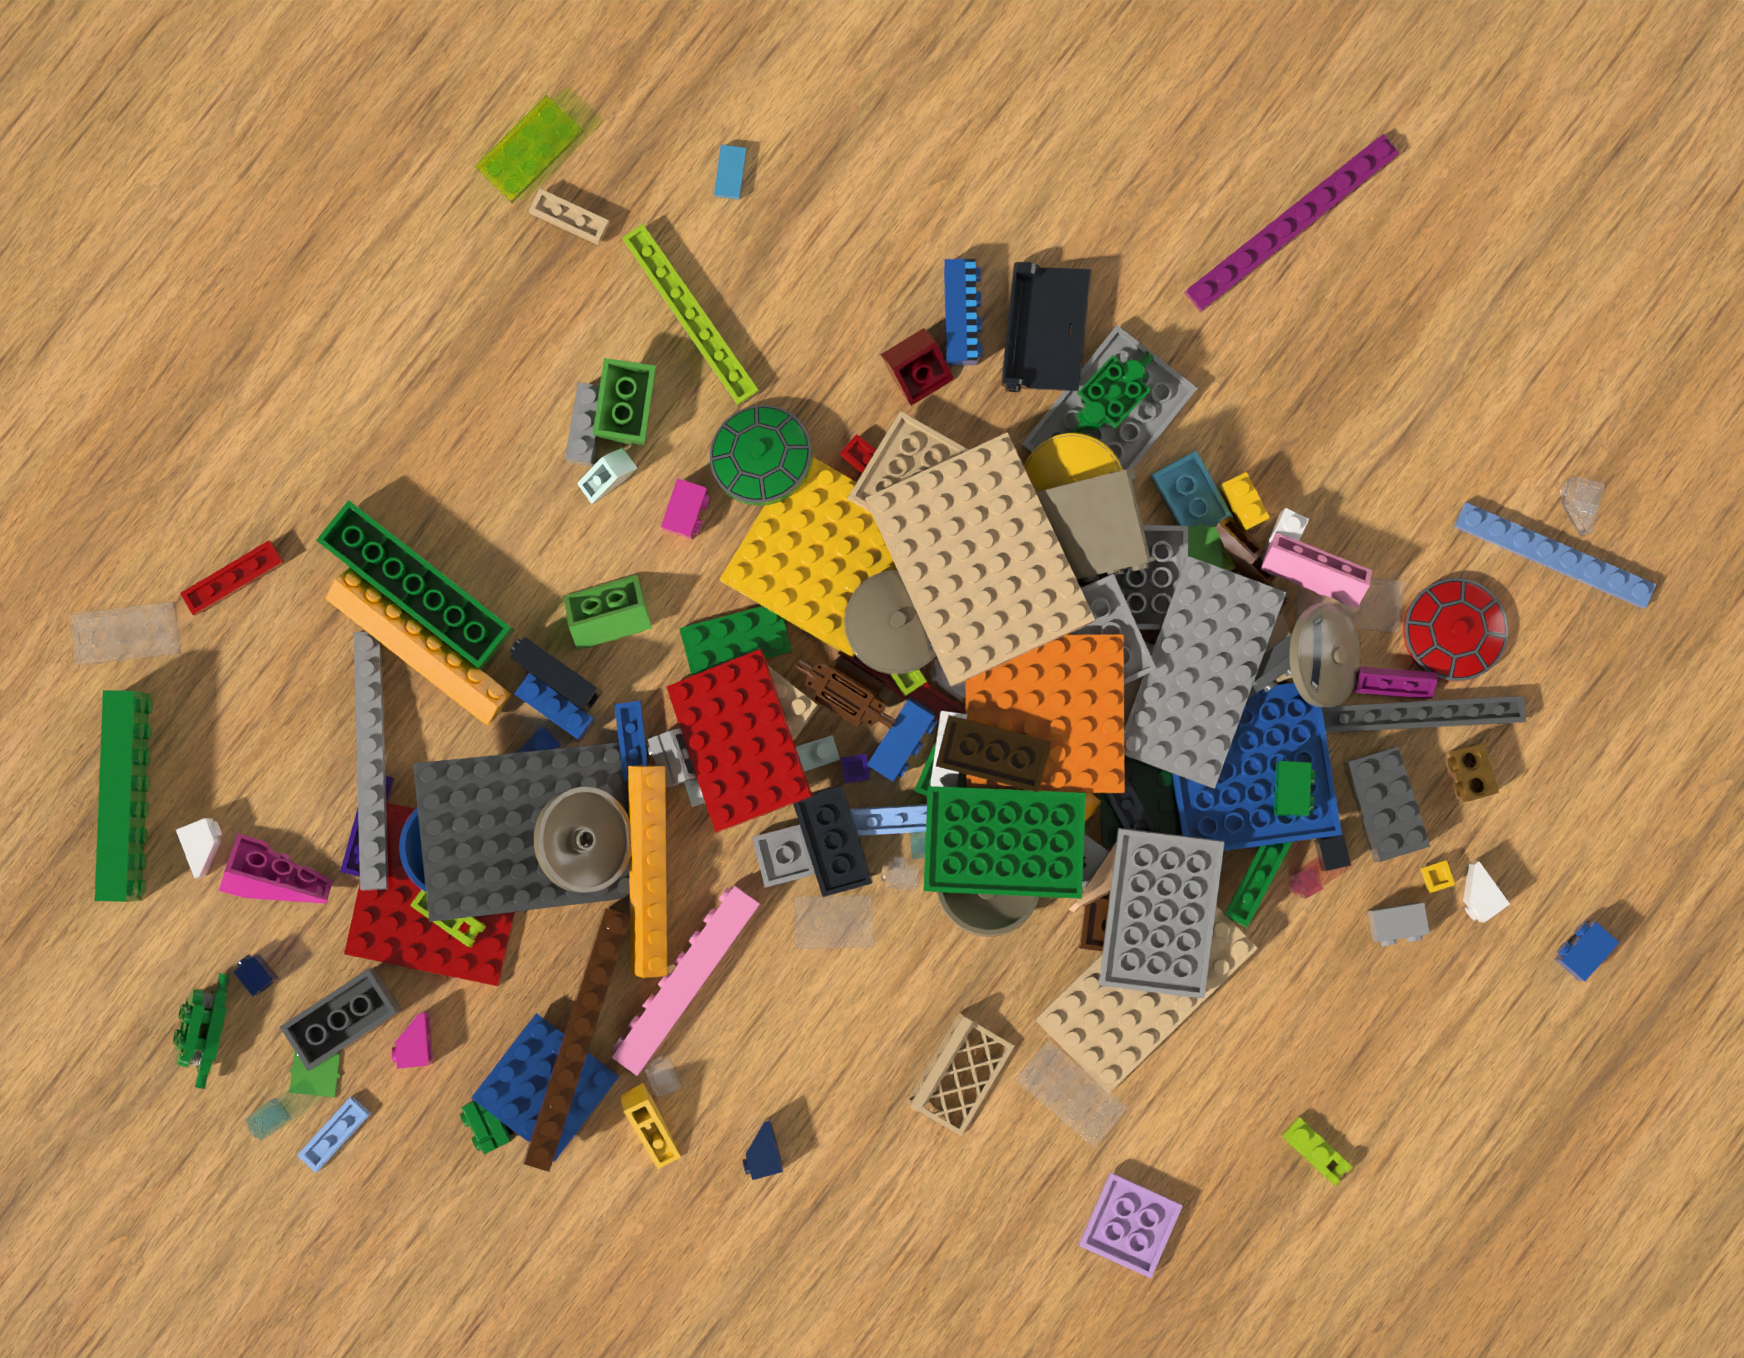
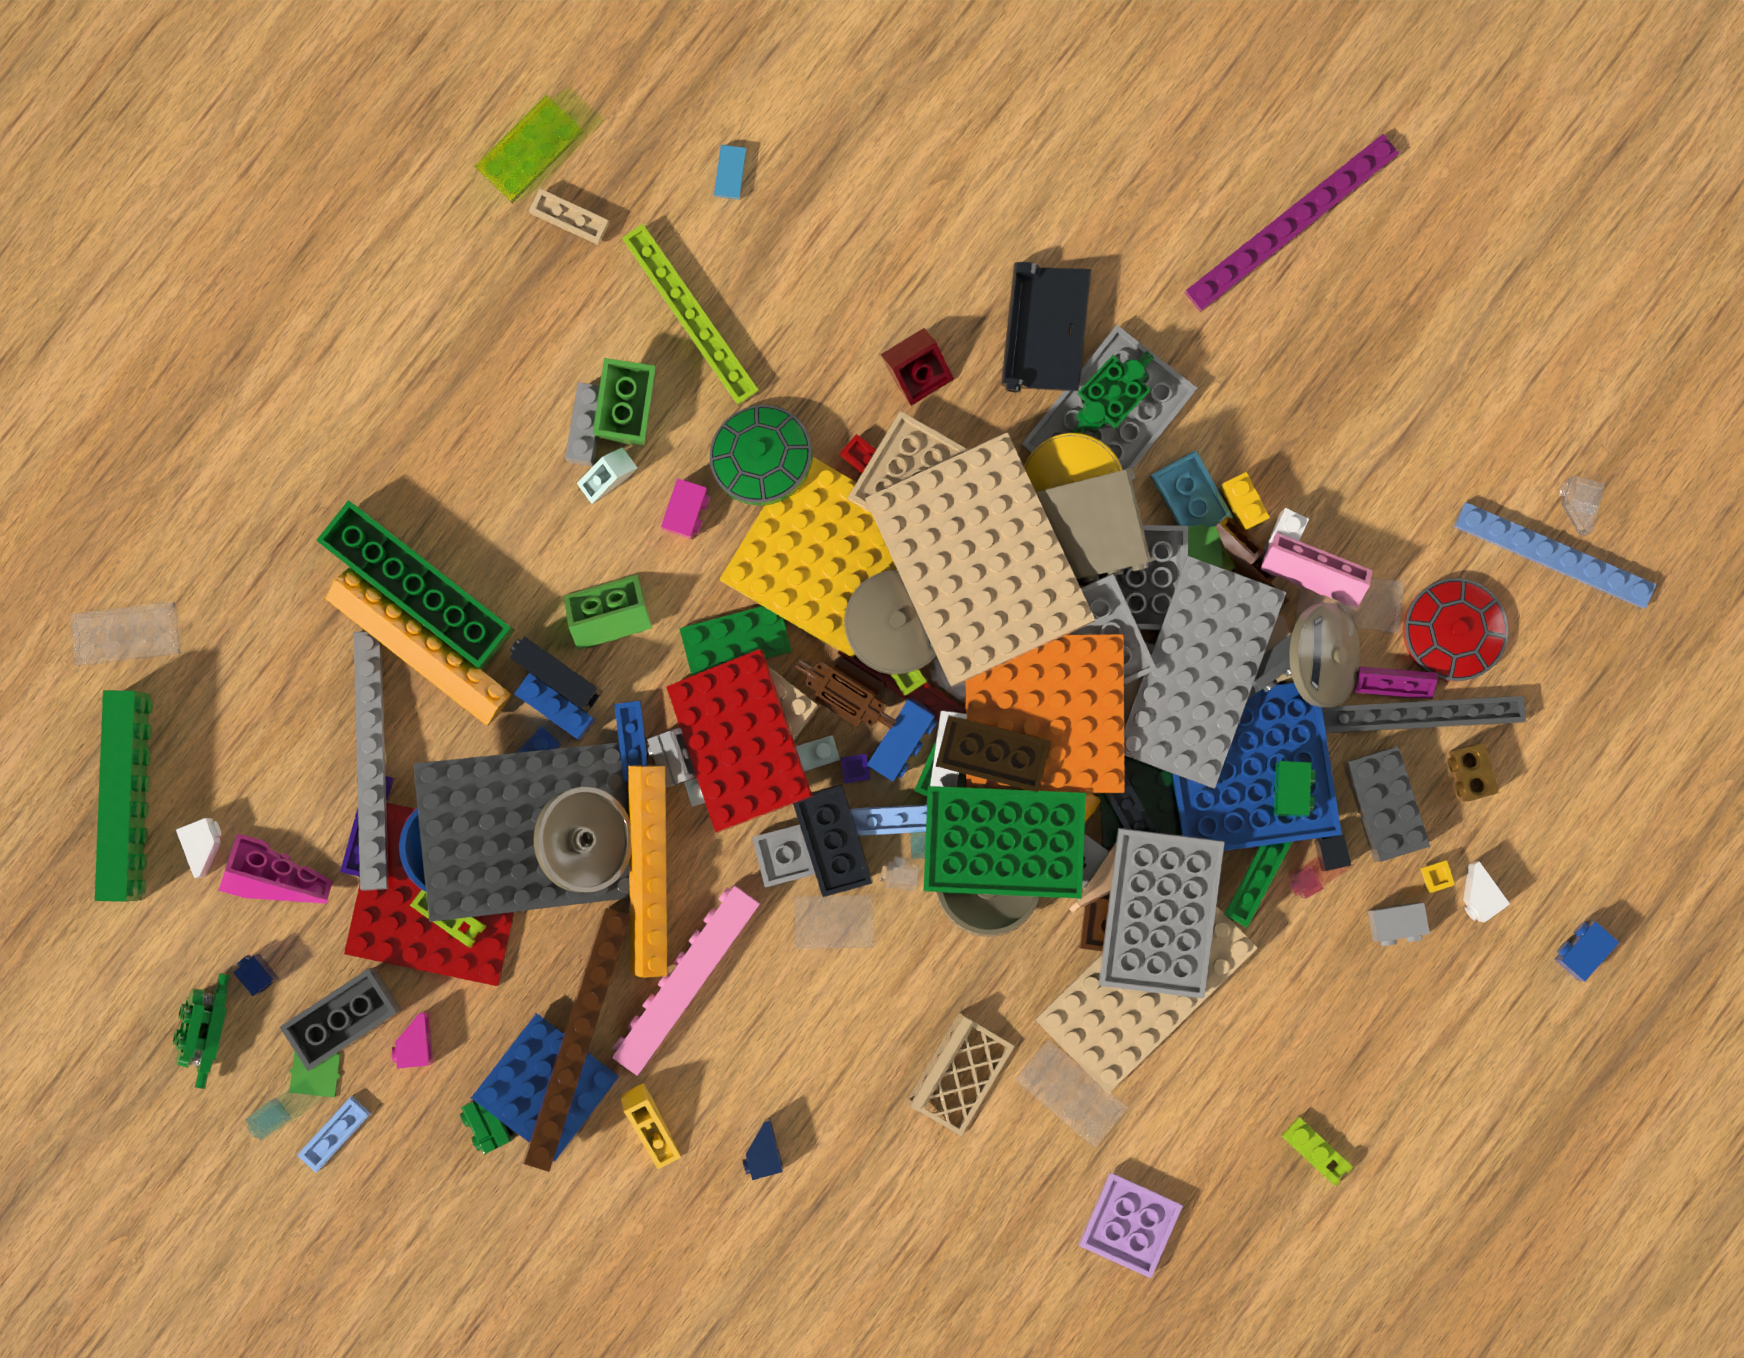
red plate [180,540,284,616] -> none
clear brick [644,1055,683,1098] -> none
blue brick [944,259,982,366] -> none

